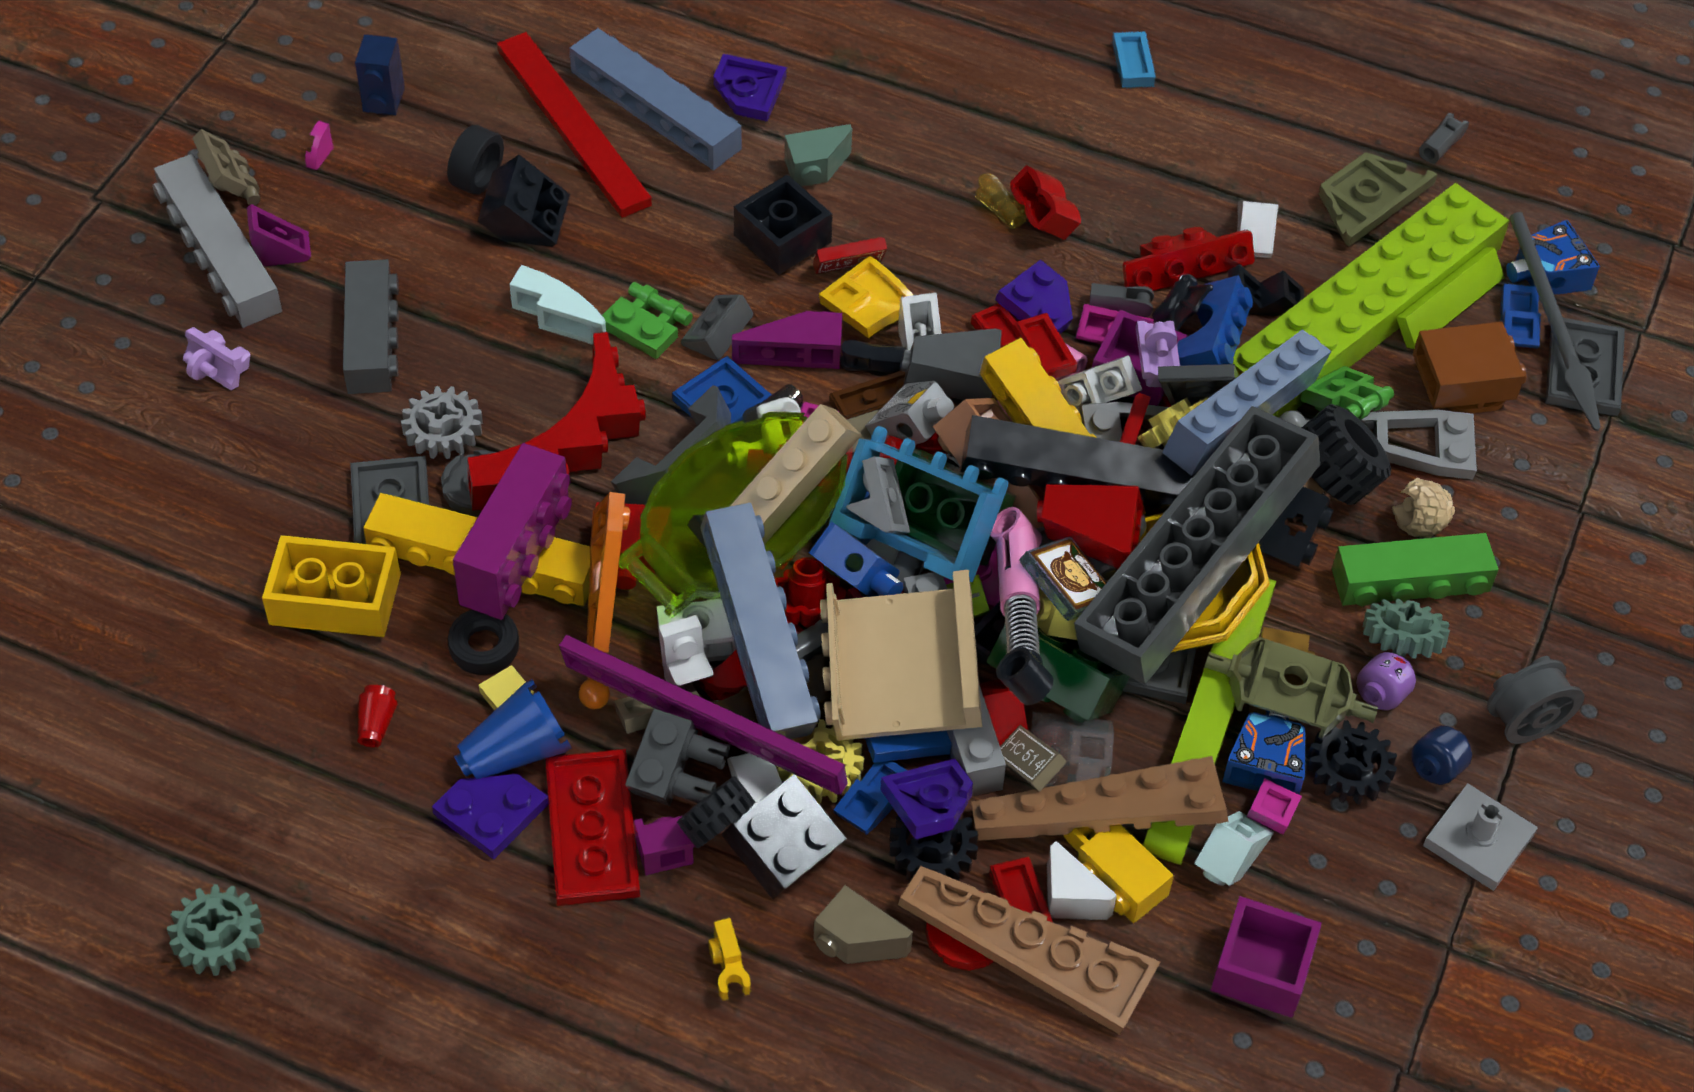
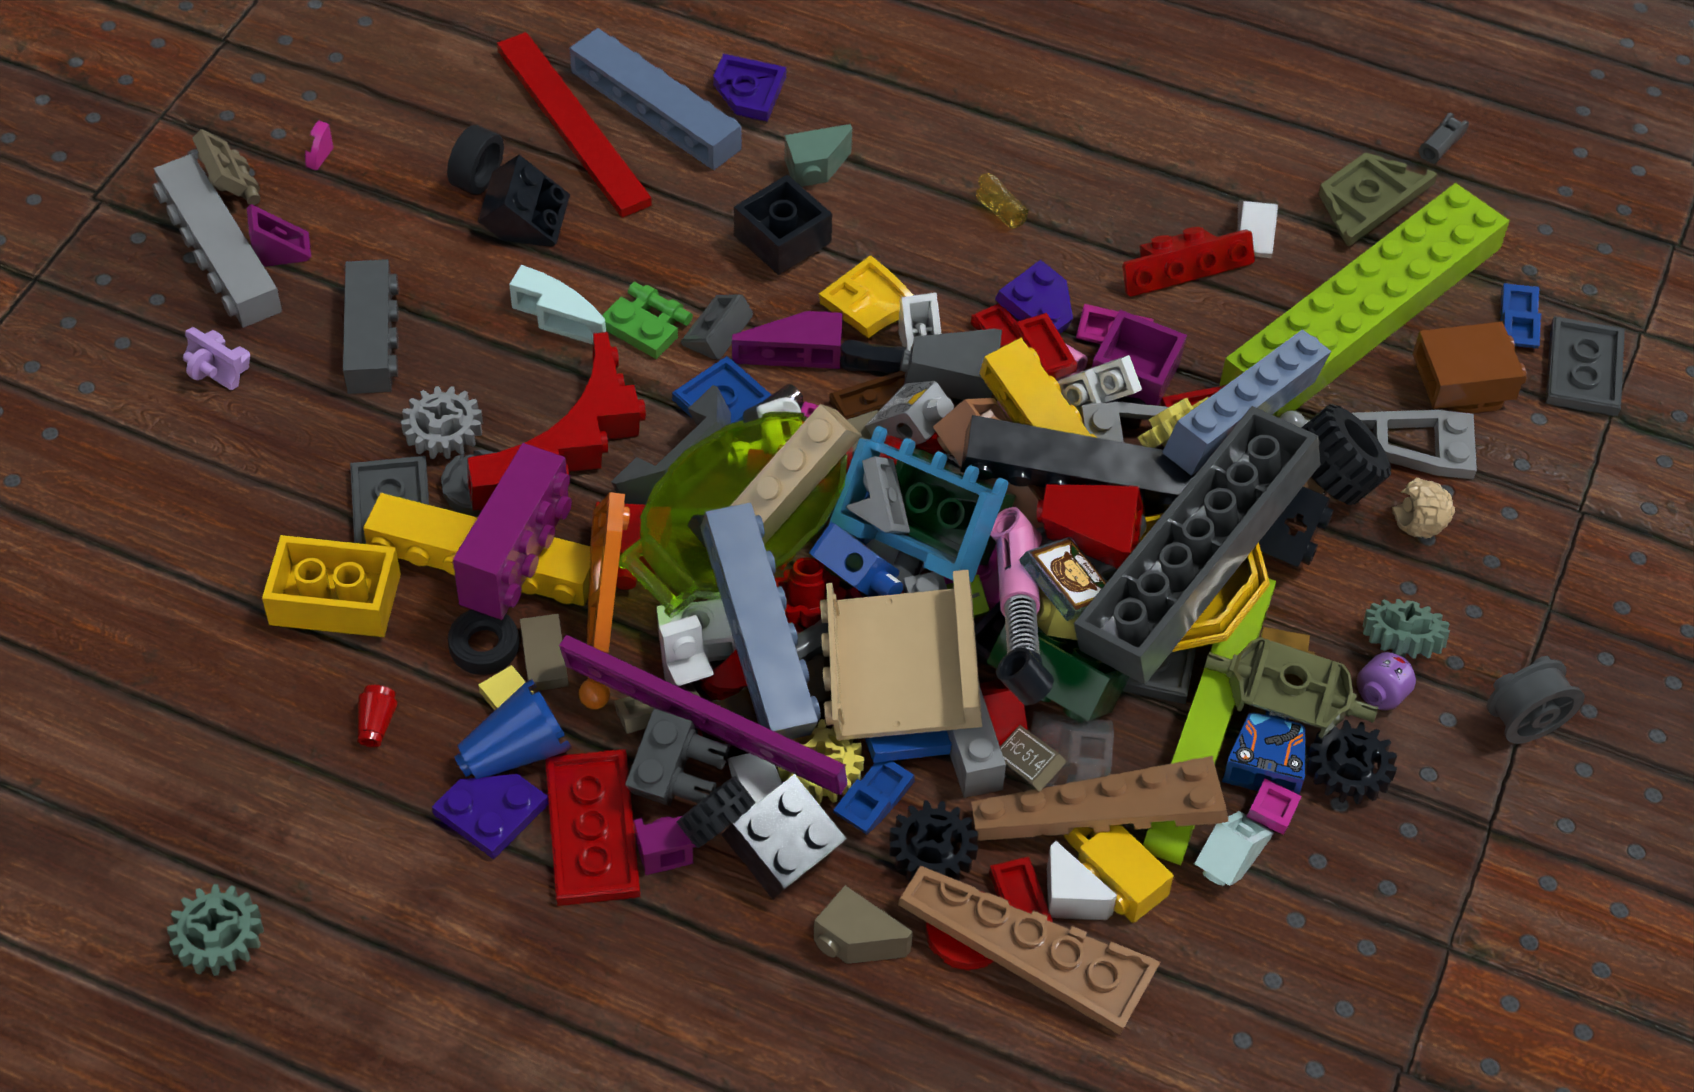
dark blue brick [355,34,405,115] -> none
yellow plate [708,918,750,1001] -> none
red tile [813,237,887,274] -> none
dark purple plate [881,759,973,839] -> none
red brick [1010,165,1081,240] -> none
dark grey bar [1089,283,1154,317] -> none
dark azure tile [1112,31,1156,88] -> none
red tile [1120,393,1151,445] -> none
lavender hips [1136,321,1180,387] -> none
black arm [1152,274,1213,331] -> none
dark grey tile [1158,364,1239,406] -> none
blue arch [1177,275,1253,366] -> none
magenta piece [1210,896,1322,1018] -> none
black slope [1228,264,1305,316] -> none
bright green plate [1301,366,1394,420] -> none
bright green brick [1332,533,1499,606] -> none
lime tile [1396,247,1505,349] -> none
dark blue head [1411,725,1472,785] -> none
light grey tile [1423,783,1538,891] -> none
blue torso [1506,220,1600,295] -> none
dark grey piece [1509,212,1601,431] -> none
none -> dark tan tile [520,614,569,691]

